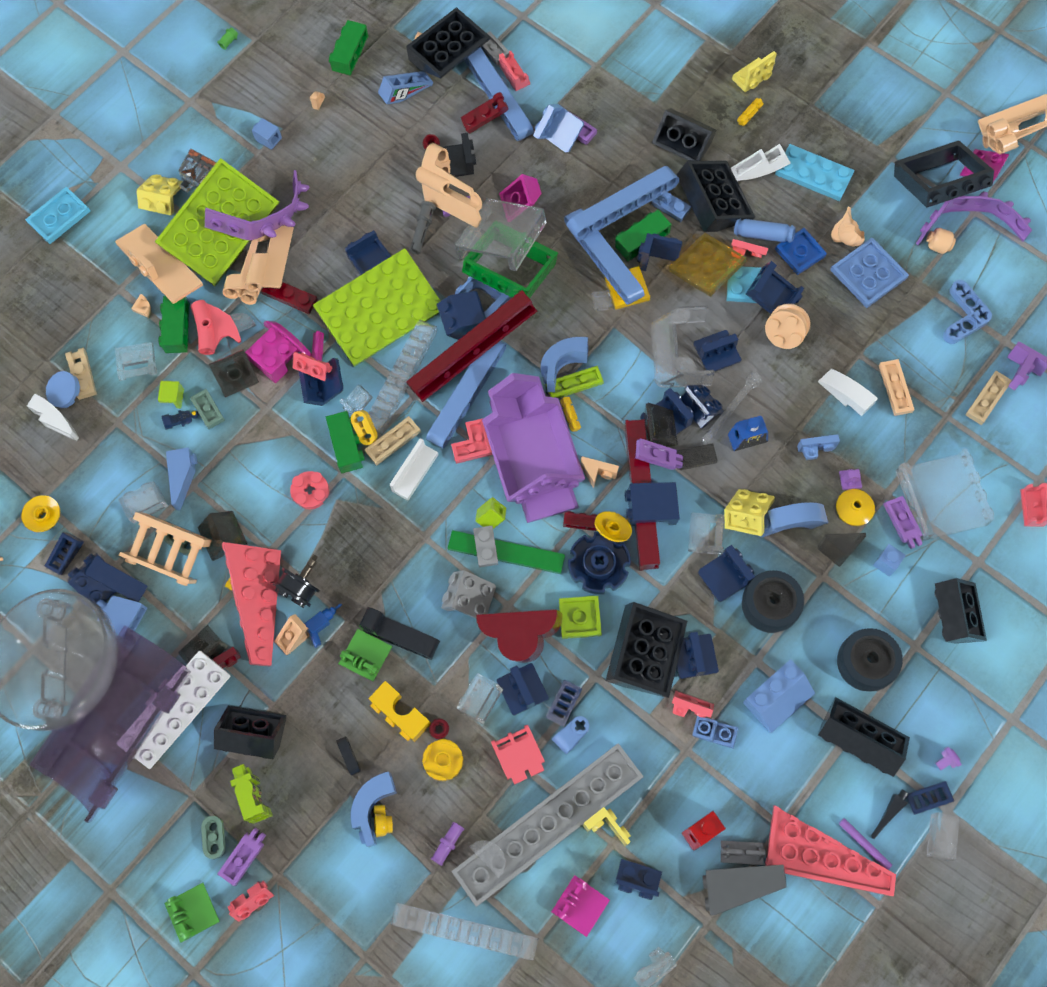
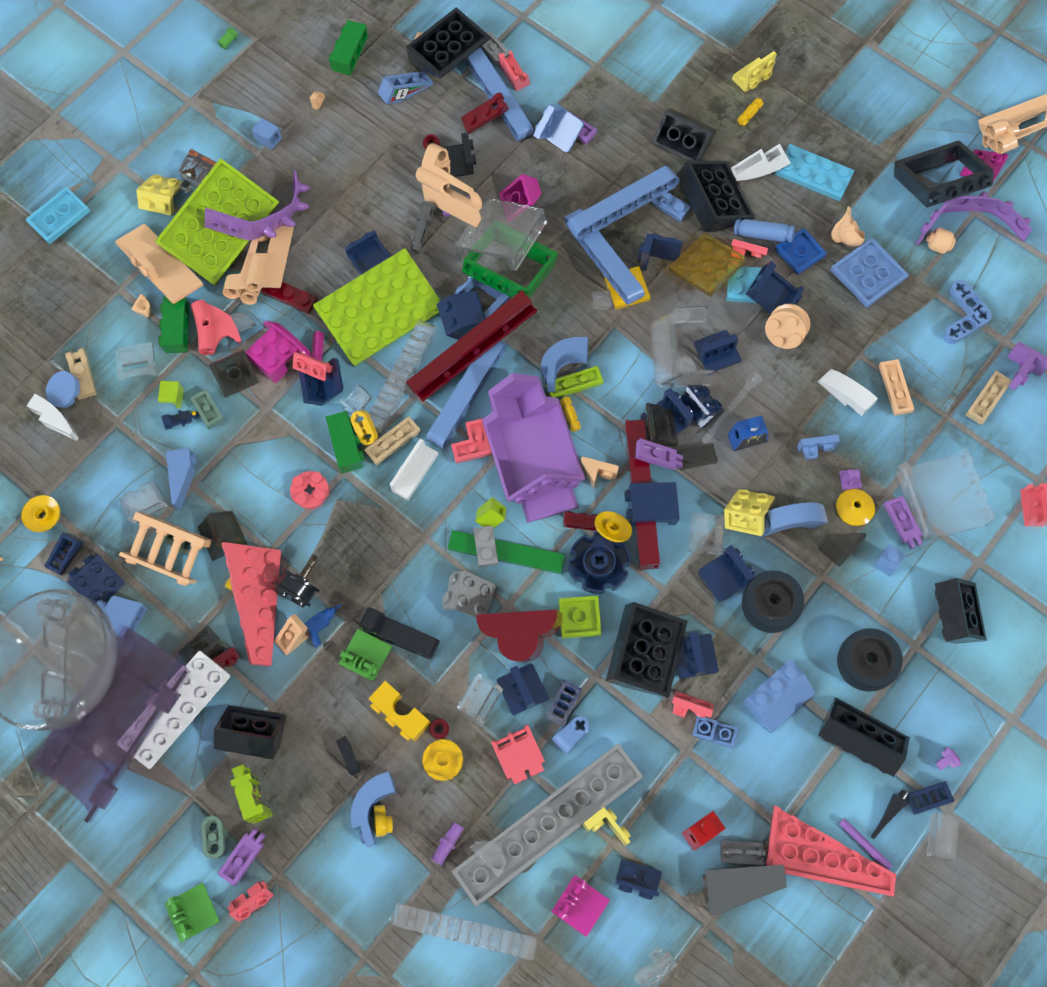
dark blue tile [84,557,148,602] -> none
green brick [615,210,671,262] -> none

